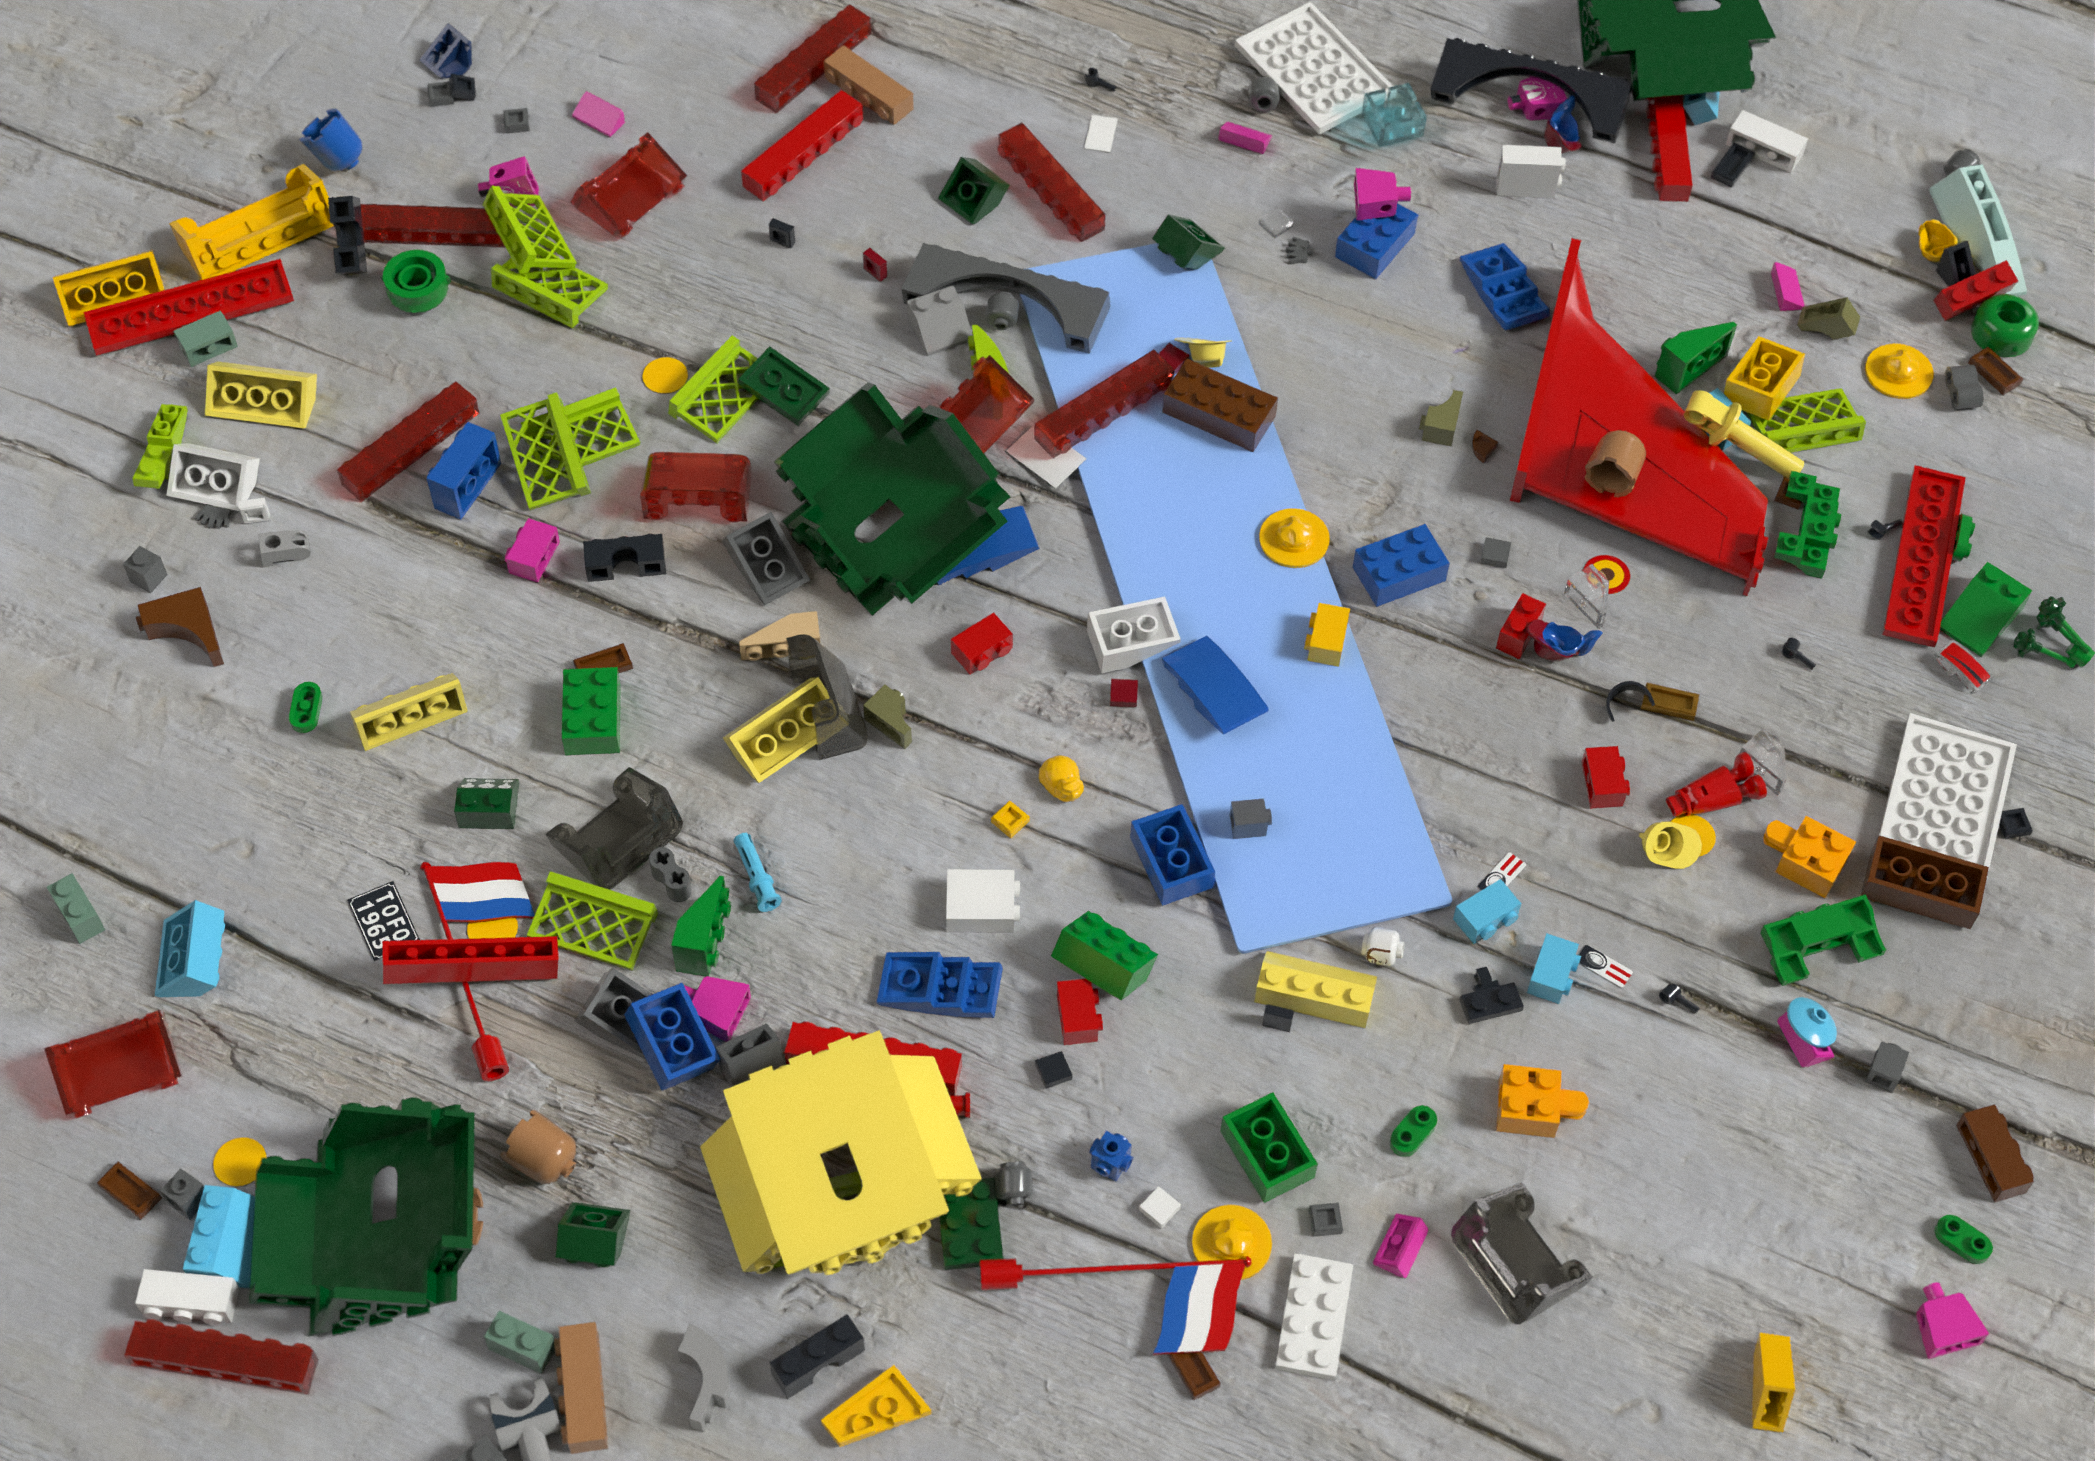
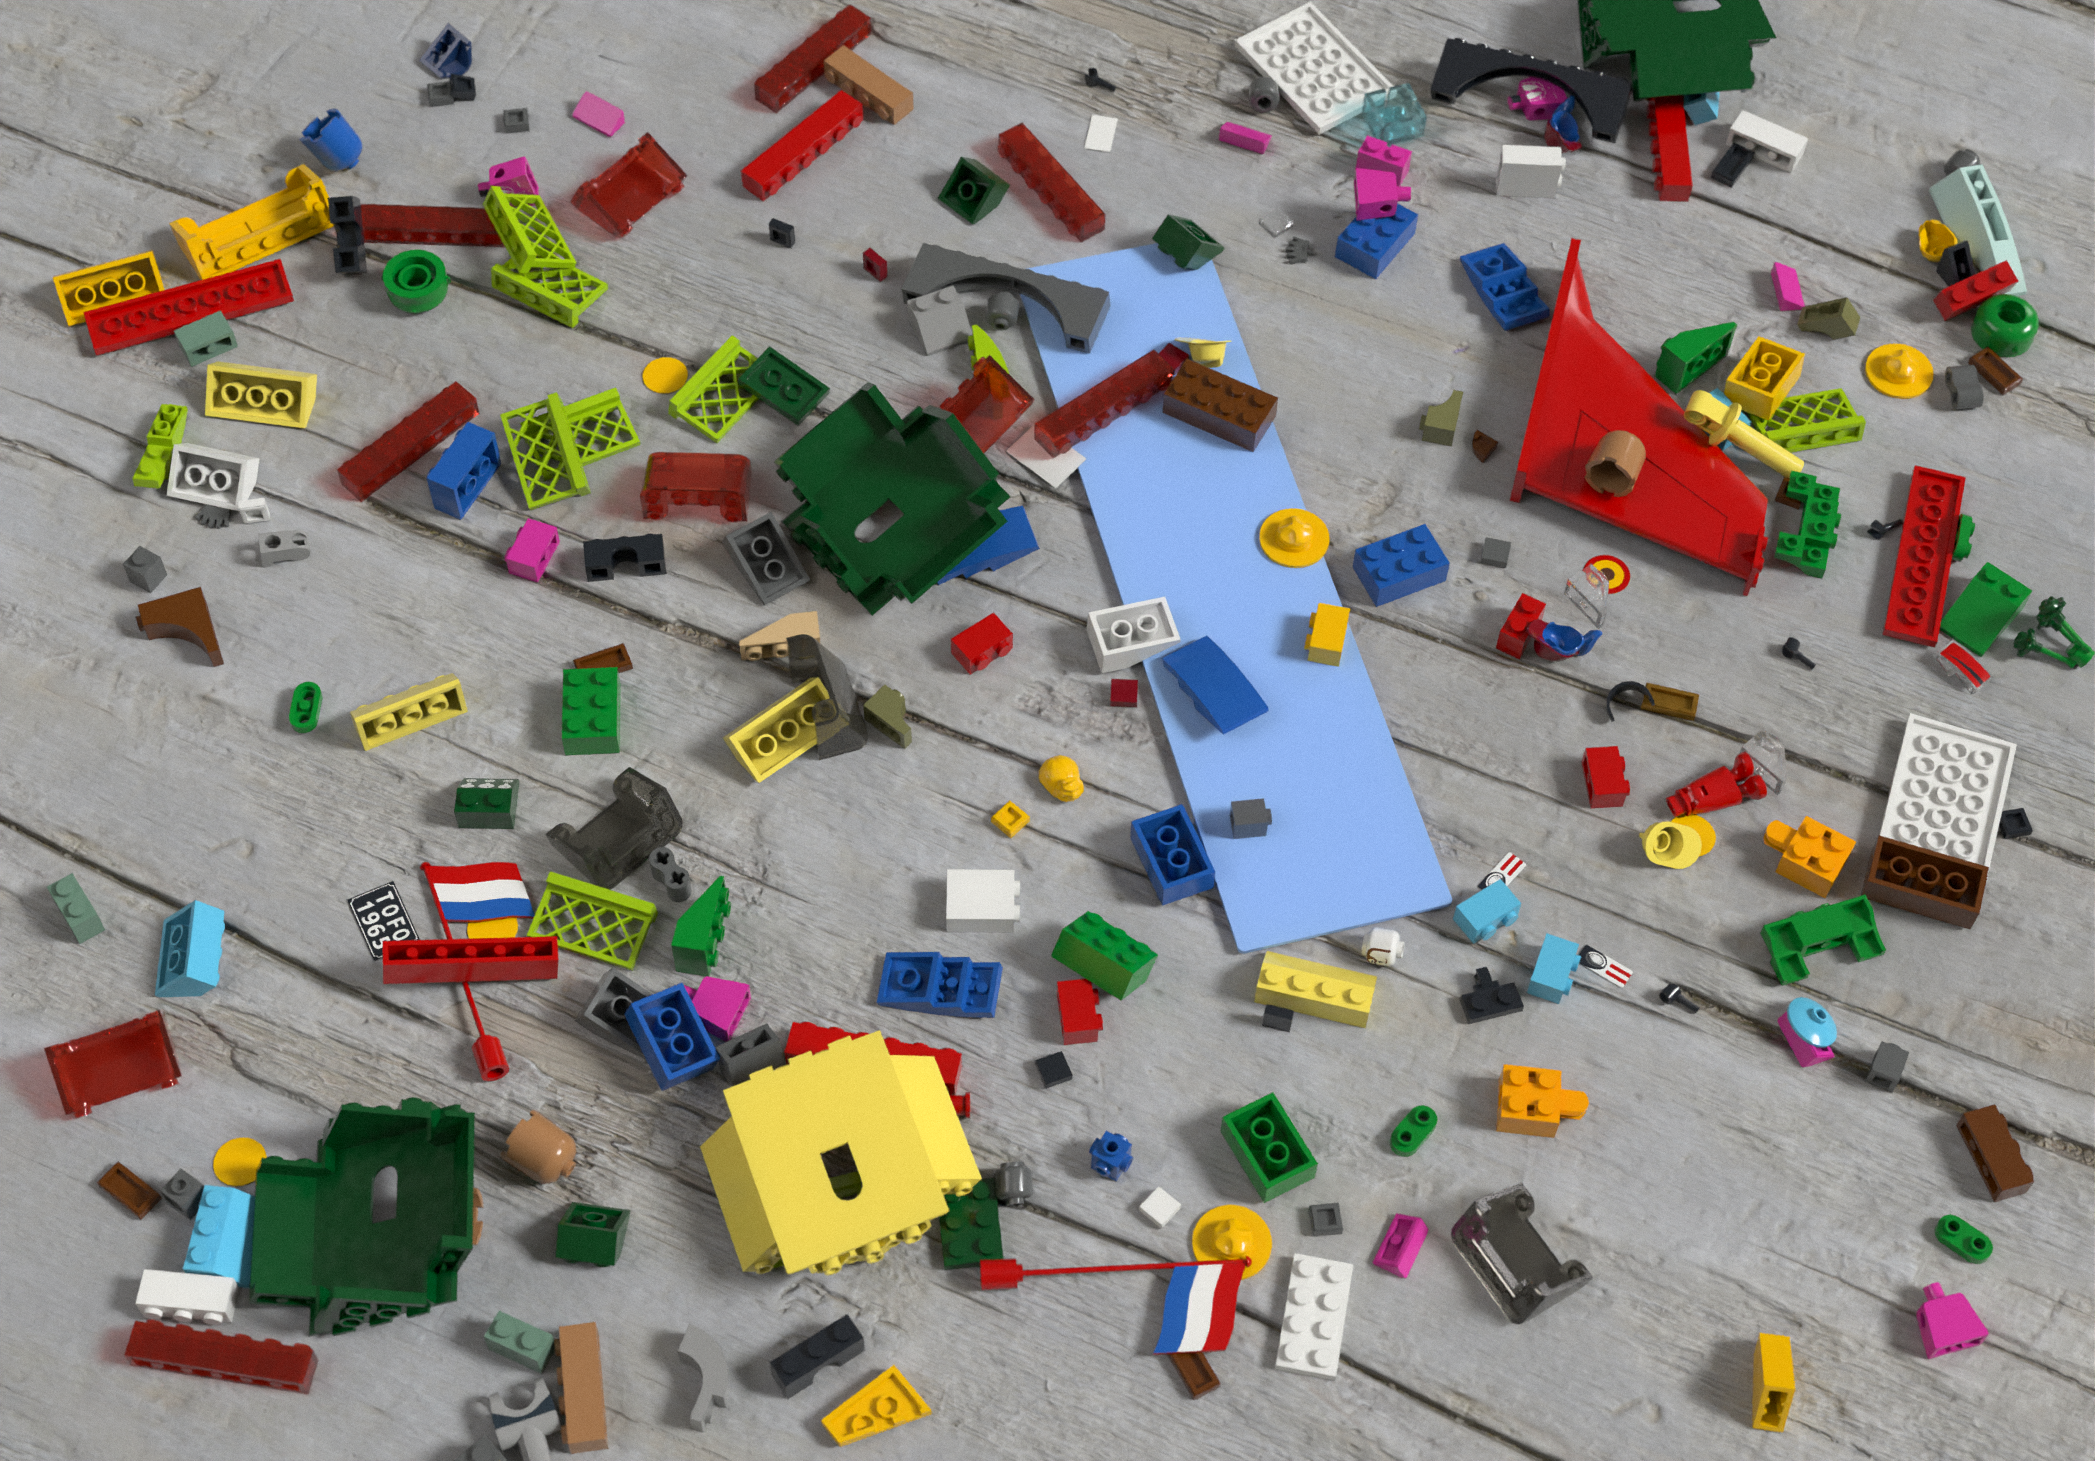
medium azure pin [733,833,782,912] -> none
none -> dark pink piece [1355,135,1412,187]

